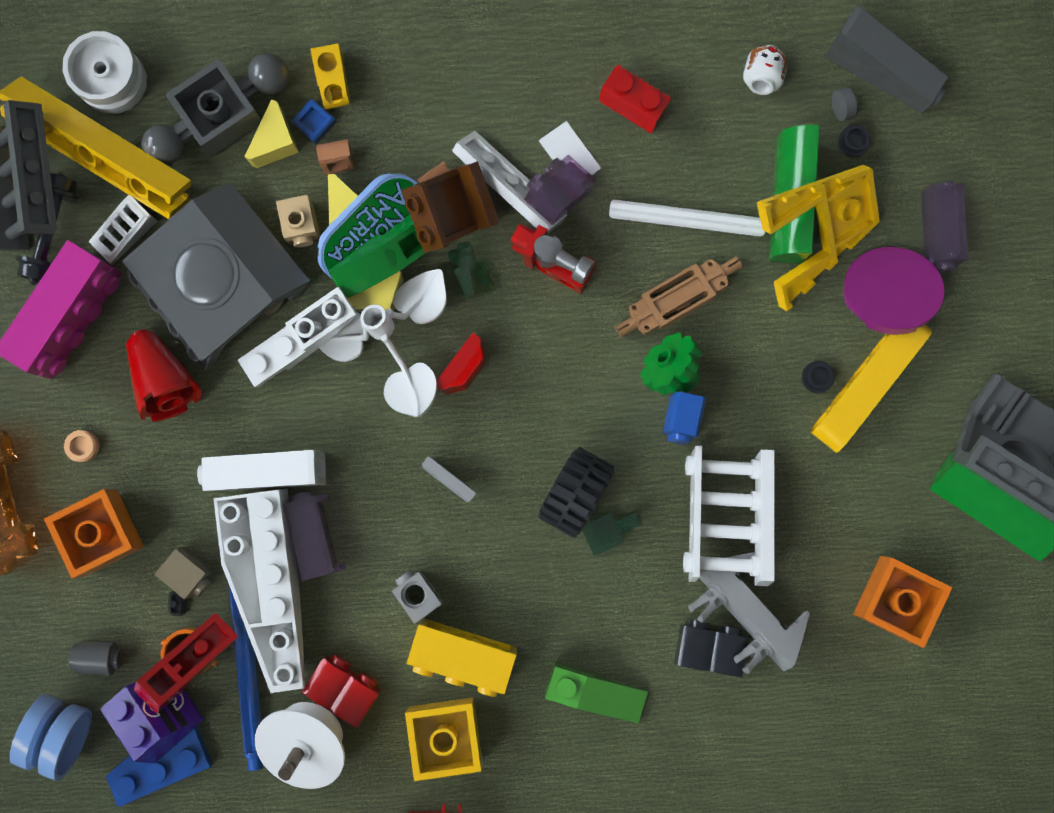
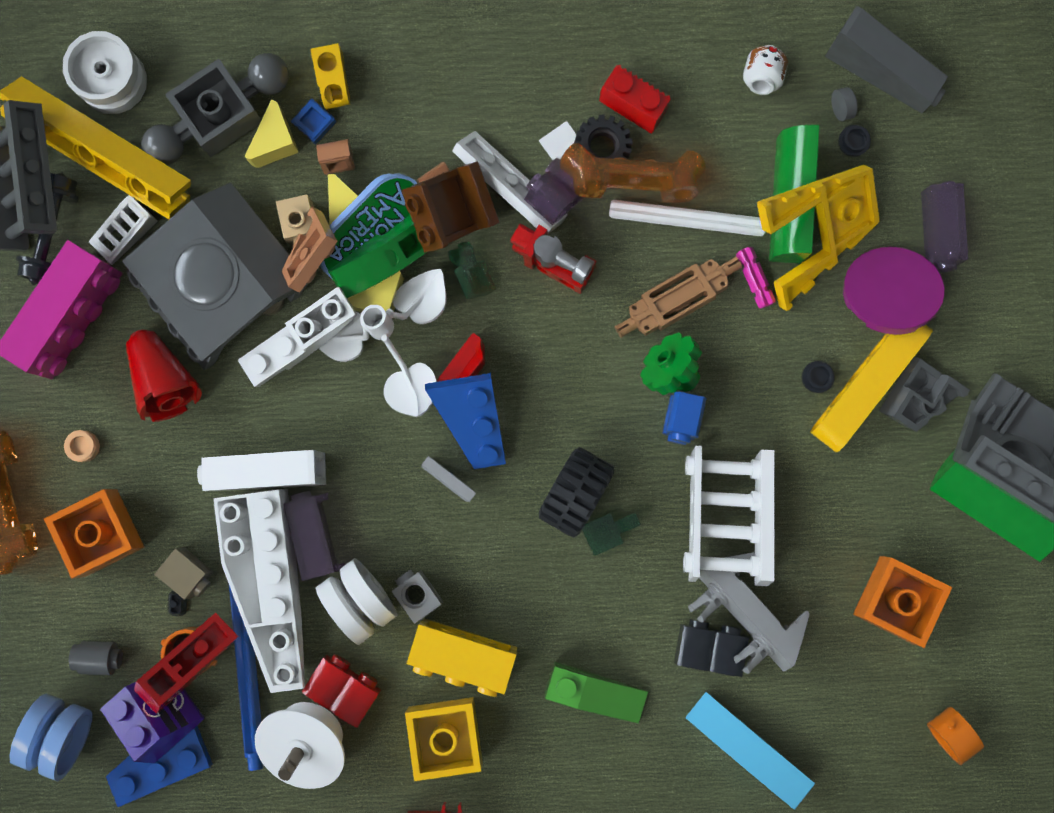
none -> nougat wing [282,206,337,293]
none -> white wheel [316,558,398,645]
none -> blue wing [425,373,506,469]
none -> clear orange plate [560,143,706,203]
none -> black tyre [573,114,633,178]
none -> medium azure slope [685,692,815,810]
none -> dark pink axle [736,247,775,309]
none -> dark grey slope [879,357,970,432]
none -> orange piece [927,707,984,765]

